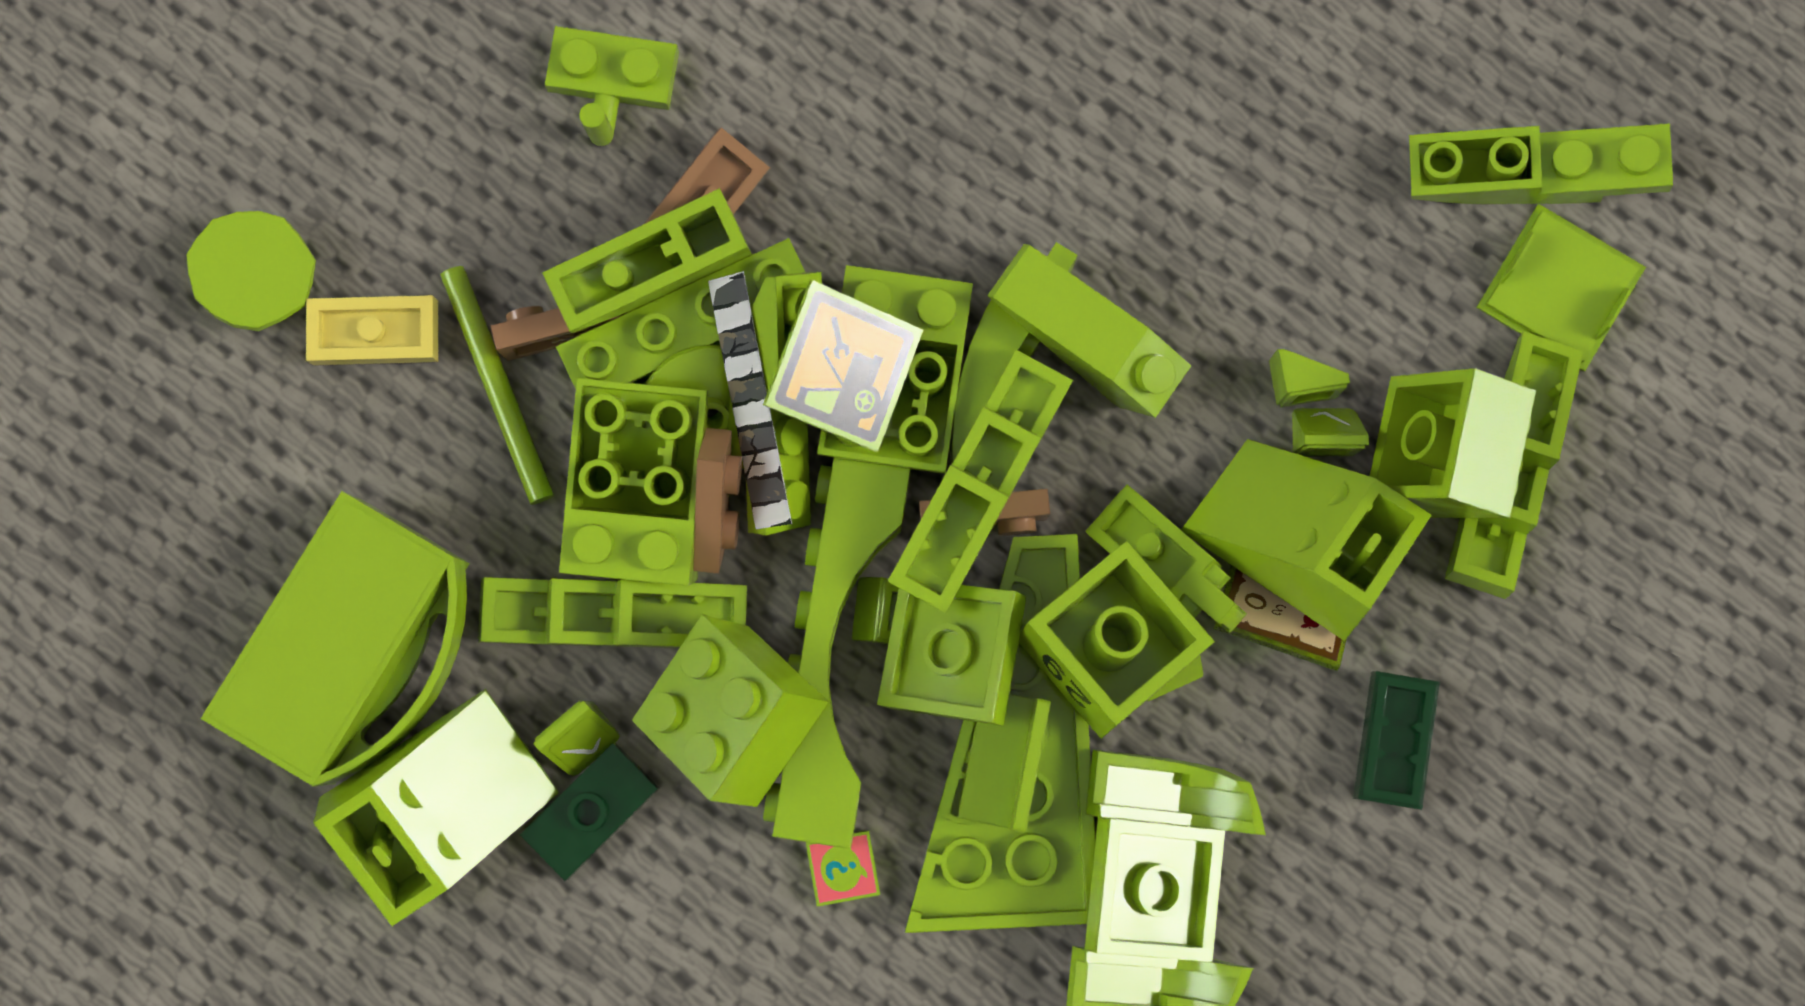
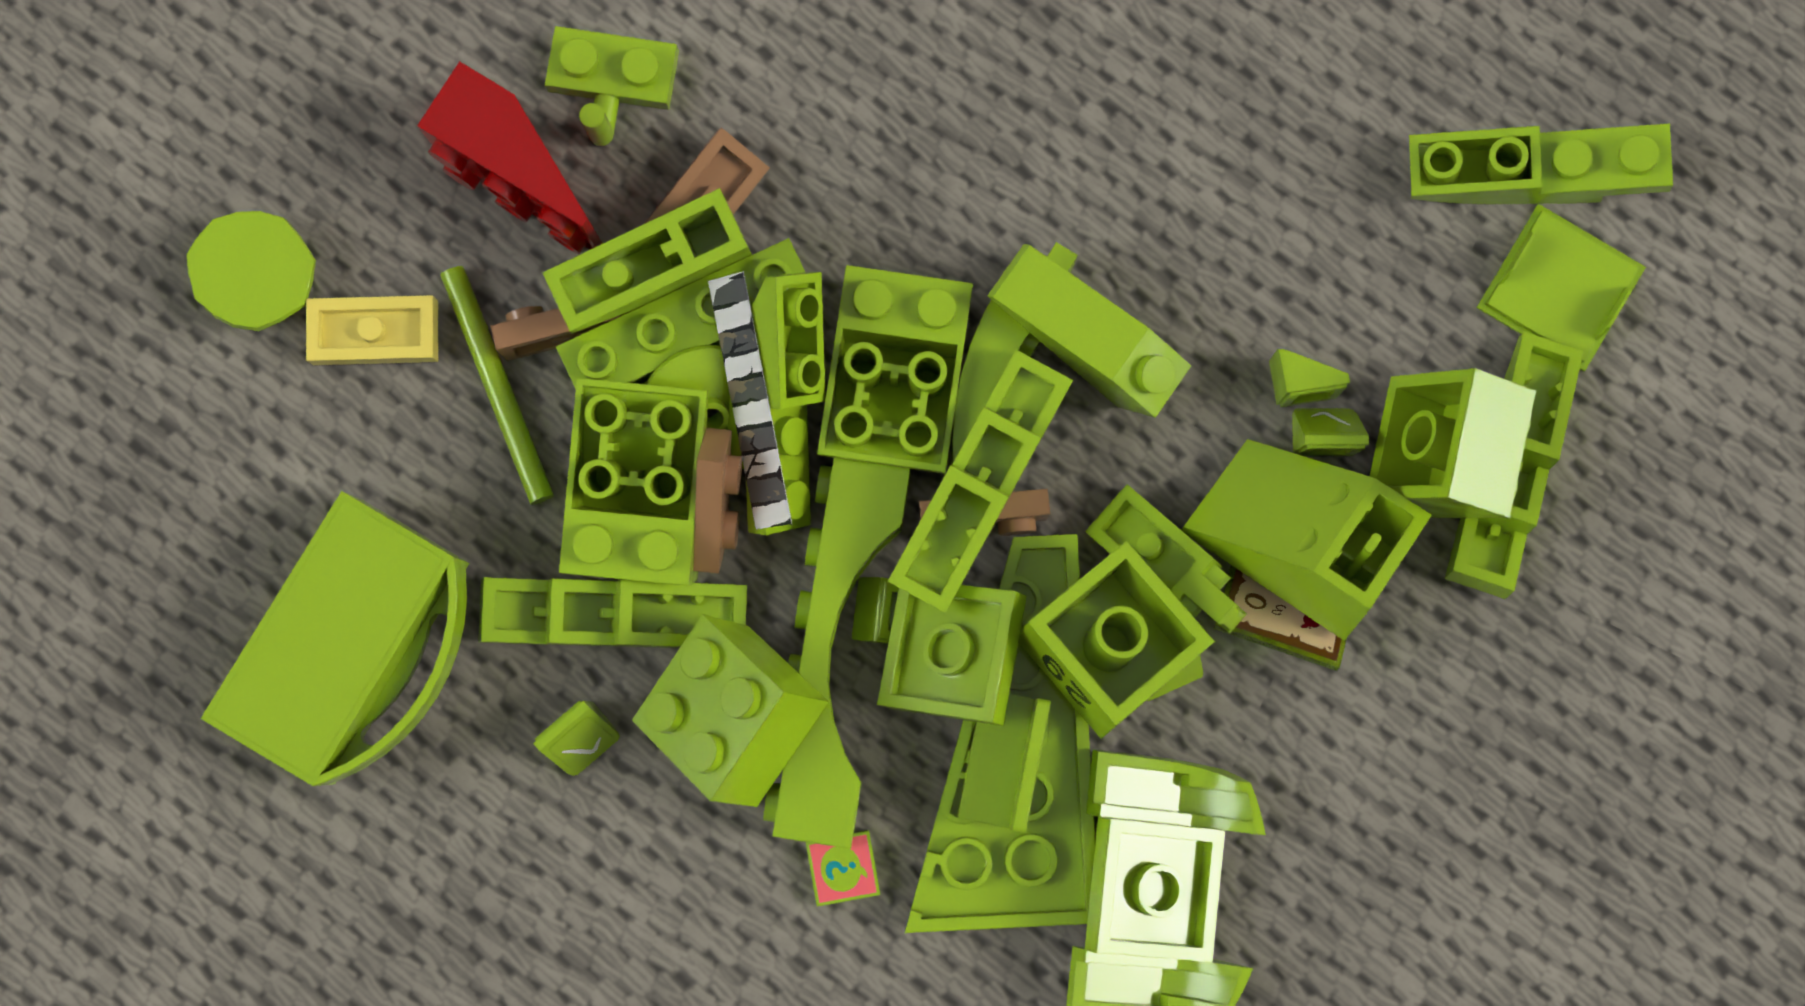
slope [313,689,559,926] -> none
dark green plate [520,743,660,881] -> none
piece [763,280,923,452] -> none
dark green plate [1353,671,1440,810] -> none
none -> red slope [417,61,603,255]

